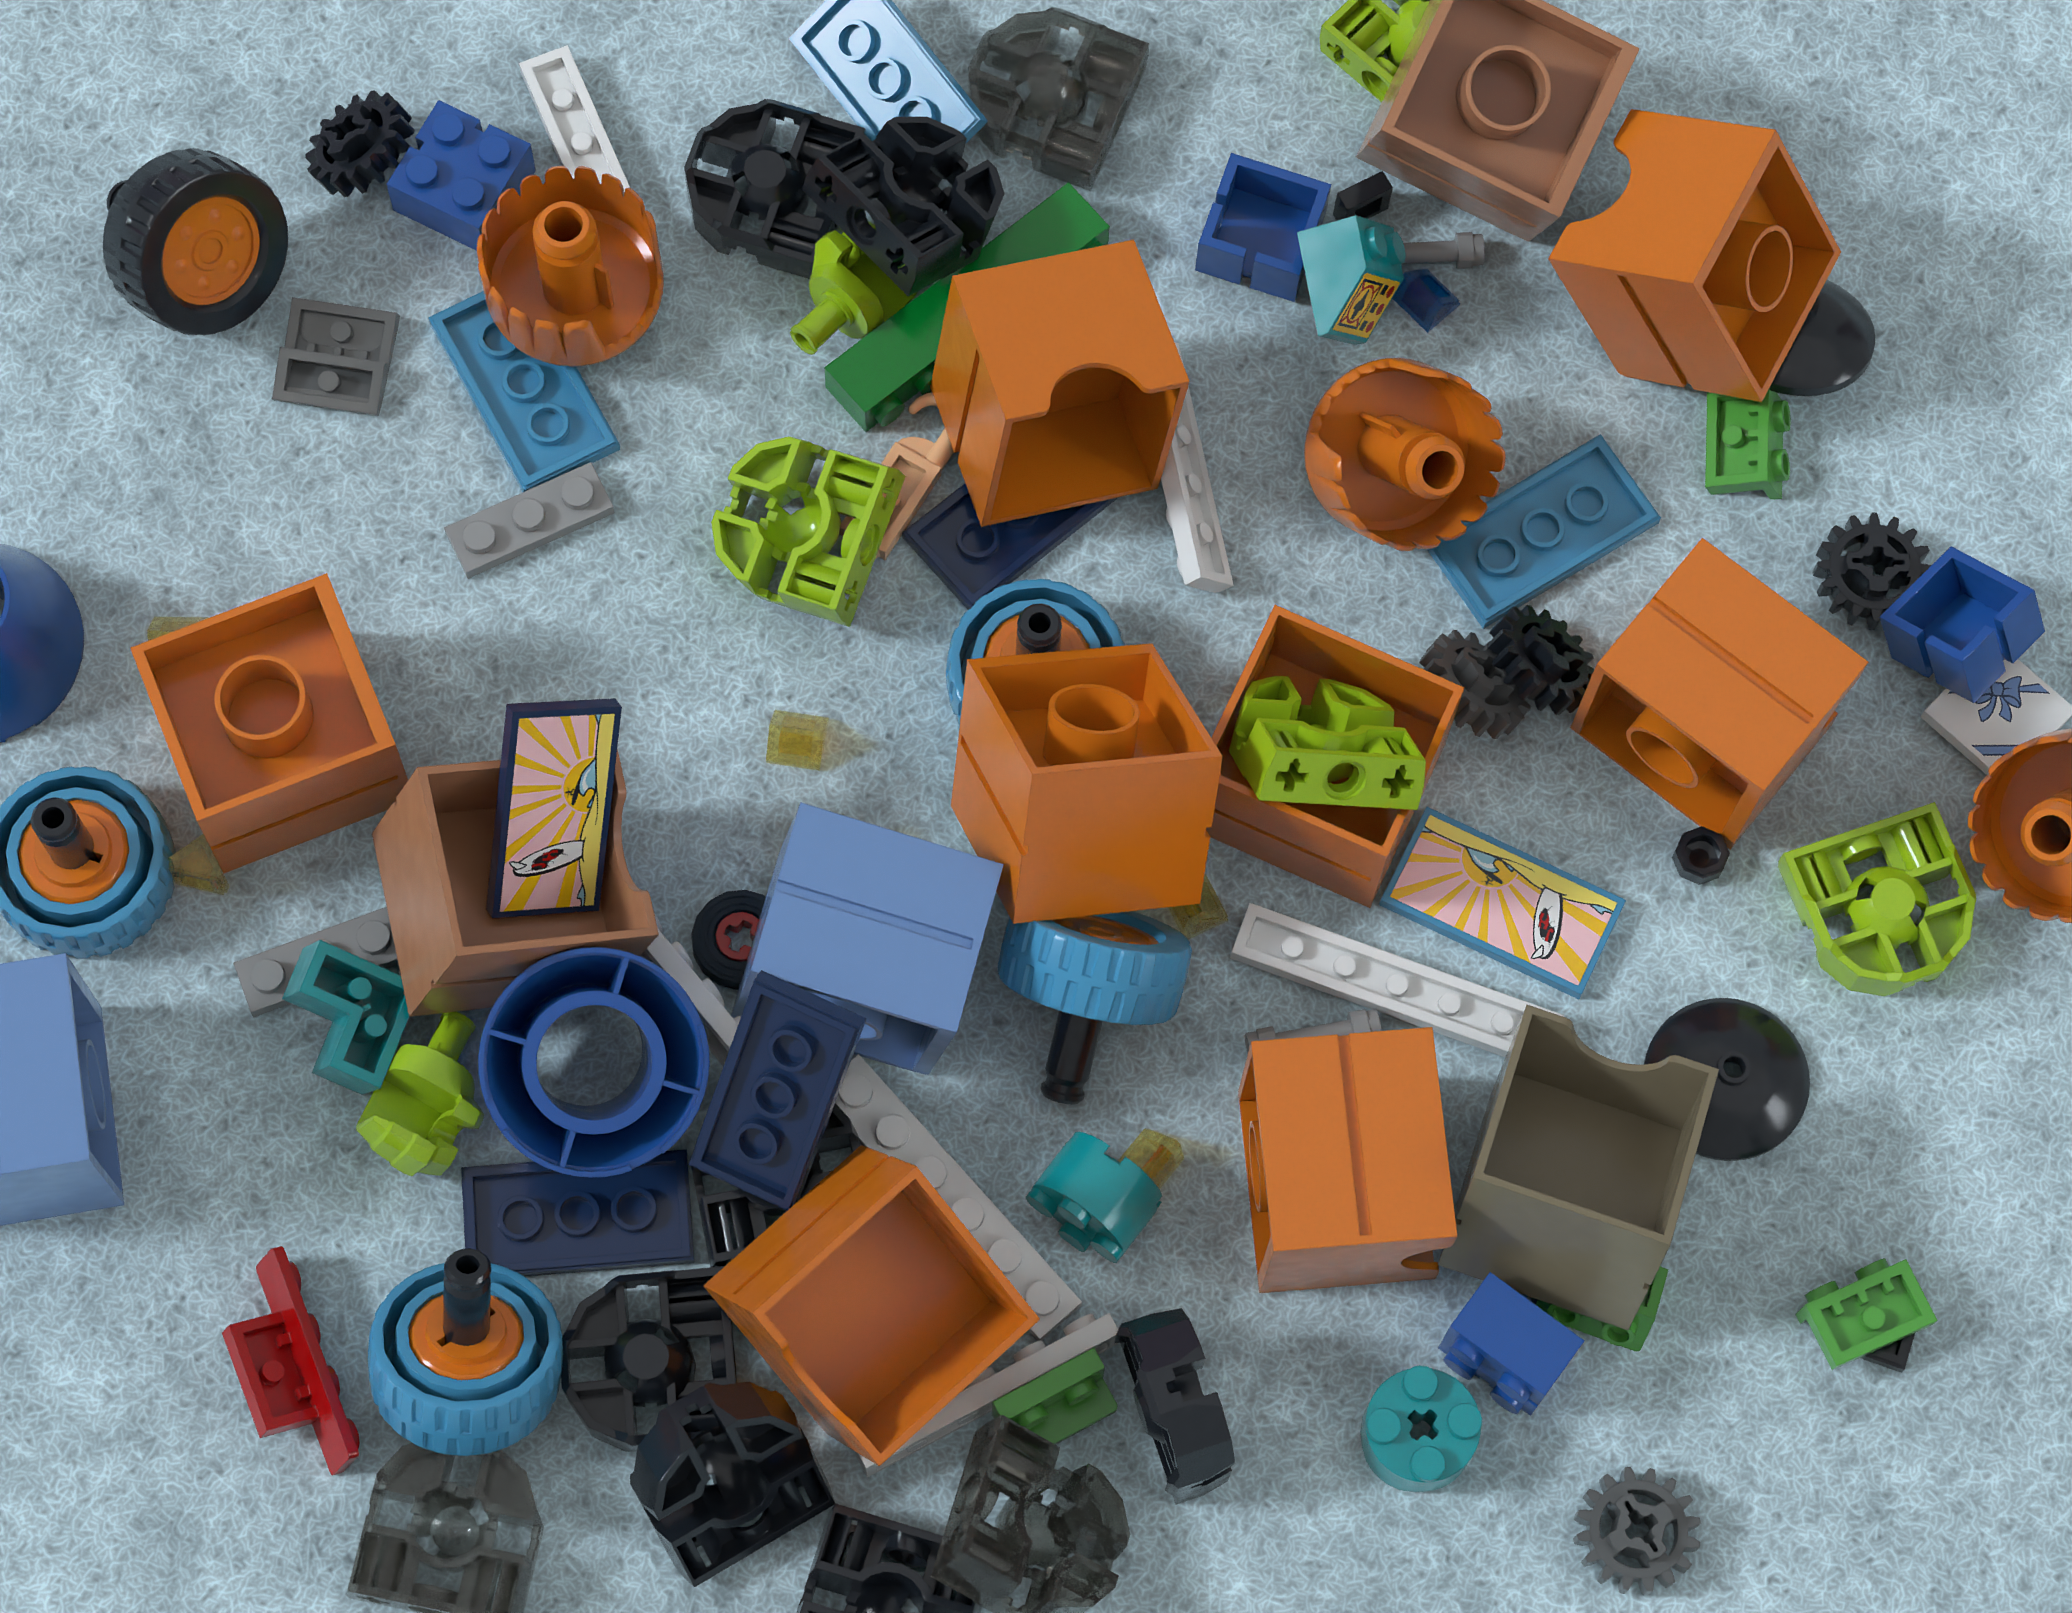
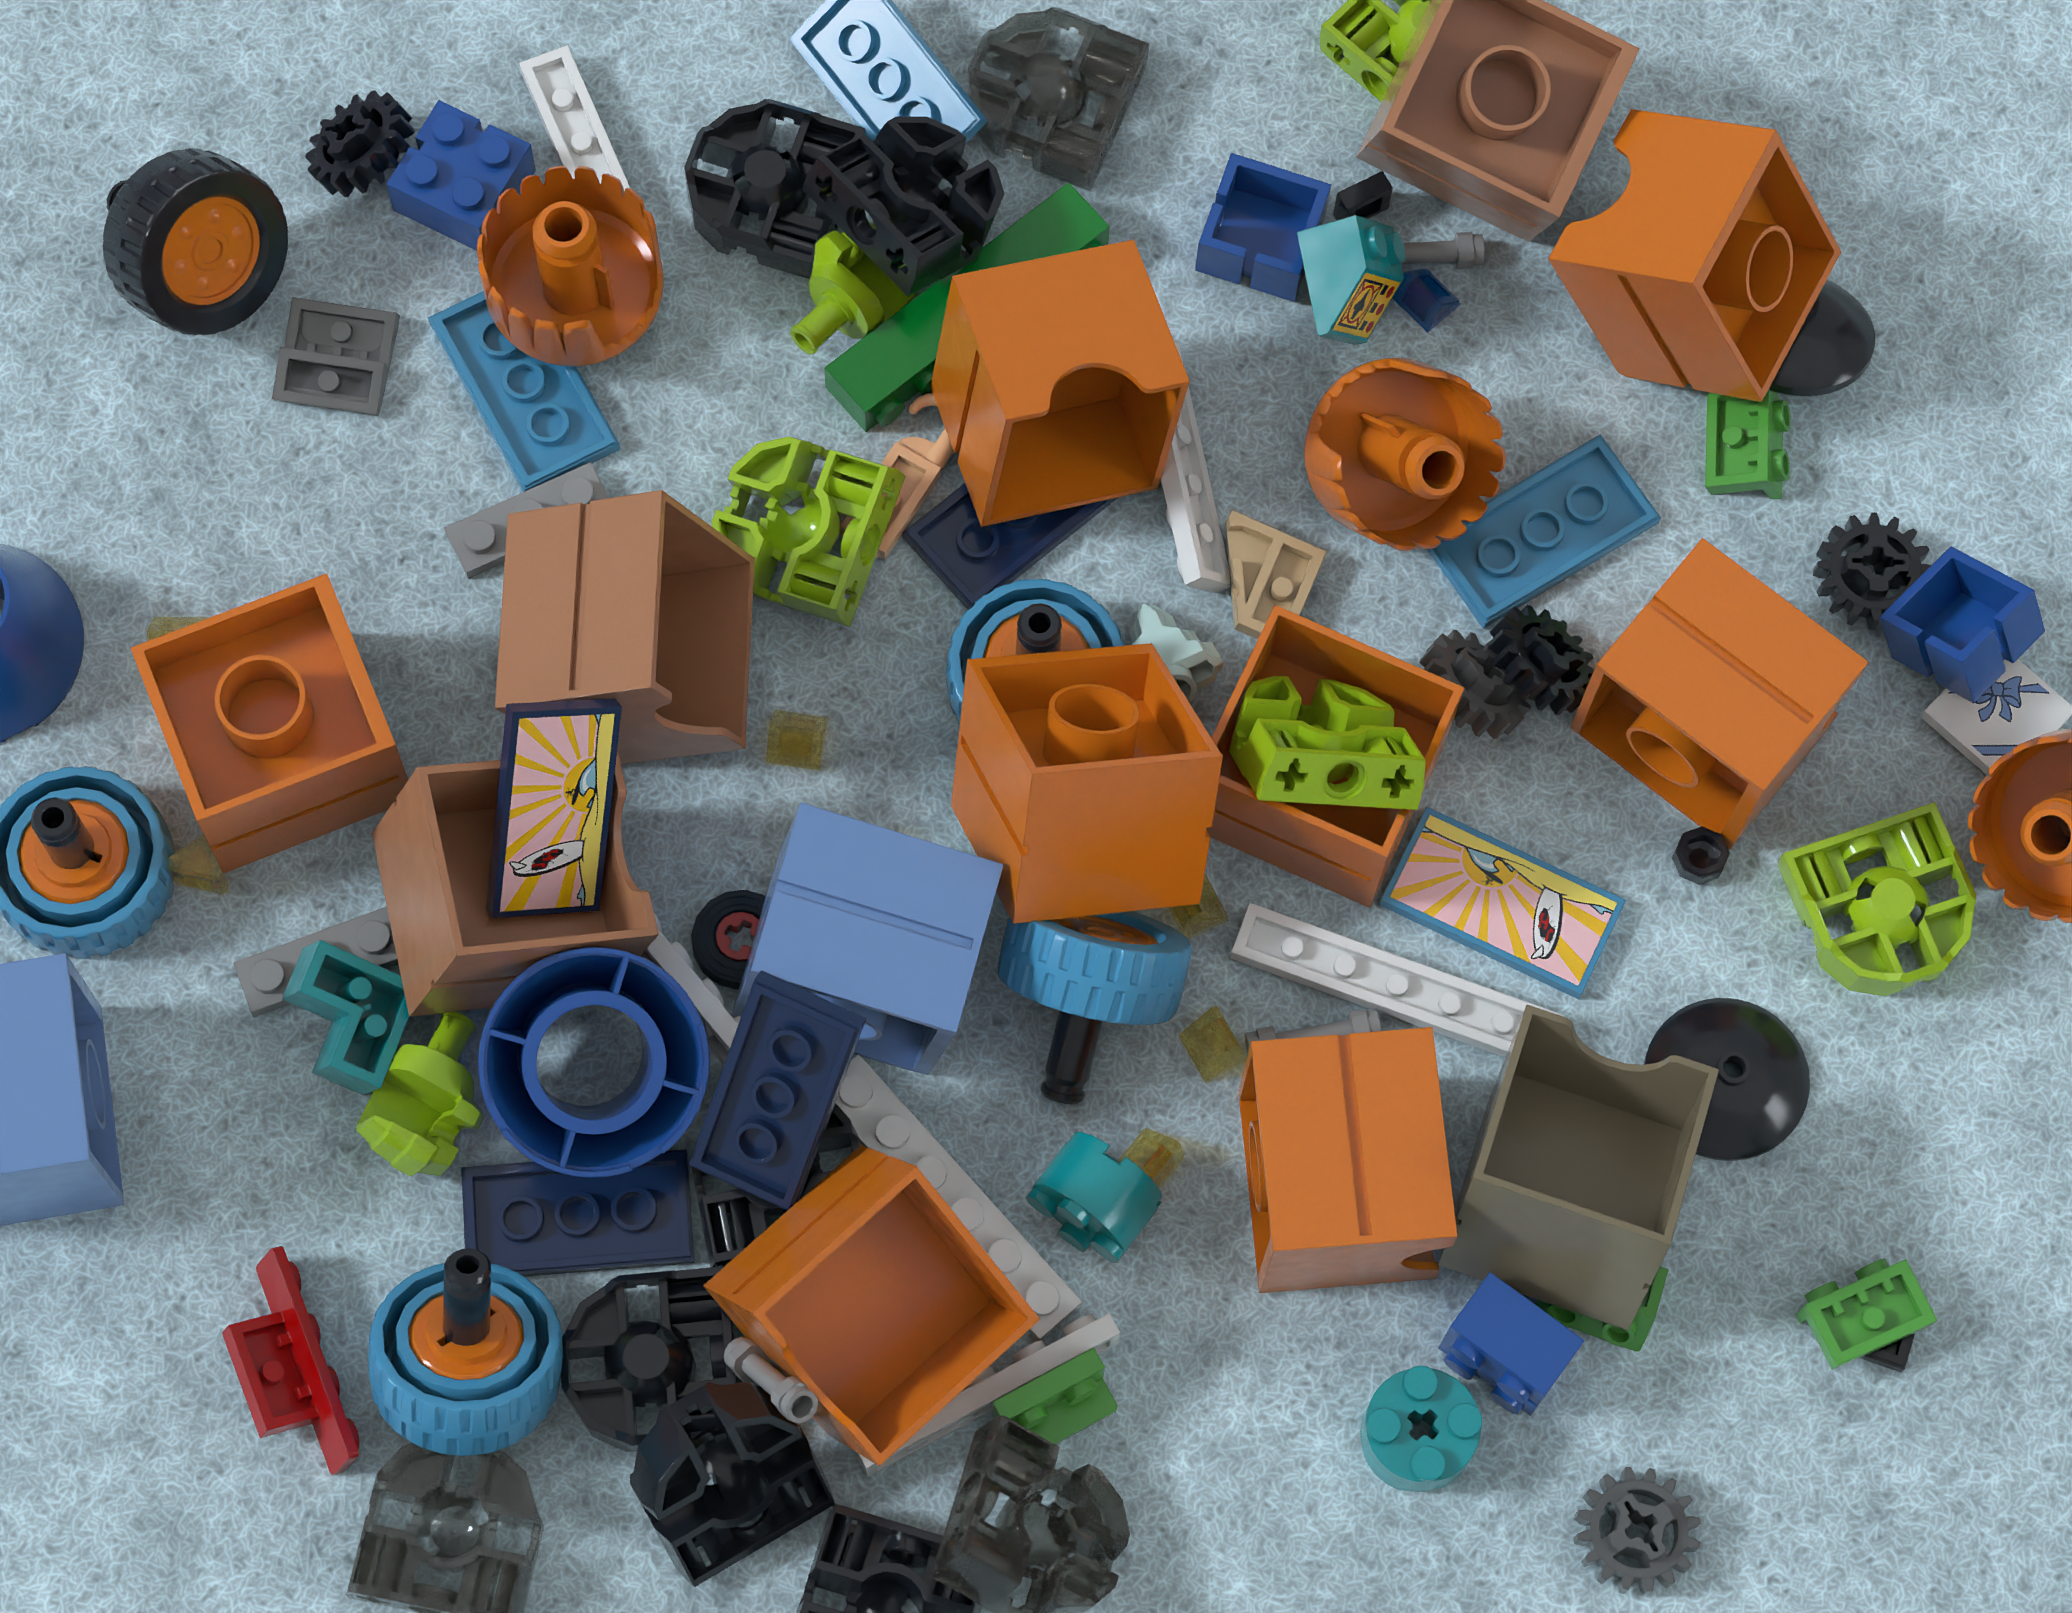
black connector [1114,1308,1235,1505] -> none
none -> nougat piece [495,490,755,765]
none -> light grey bar [724,1337,818,1423]
none -> light aqua rock [1129,604,1224,703]
none -> clear yellow slope [1178,1006,1247,1082]
none -> tan wing [1225,510,1327,640]

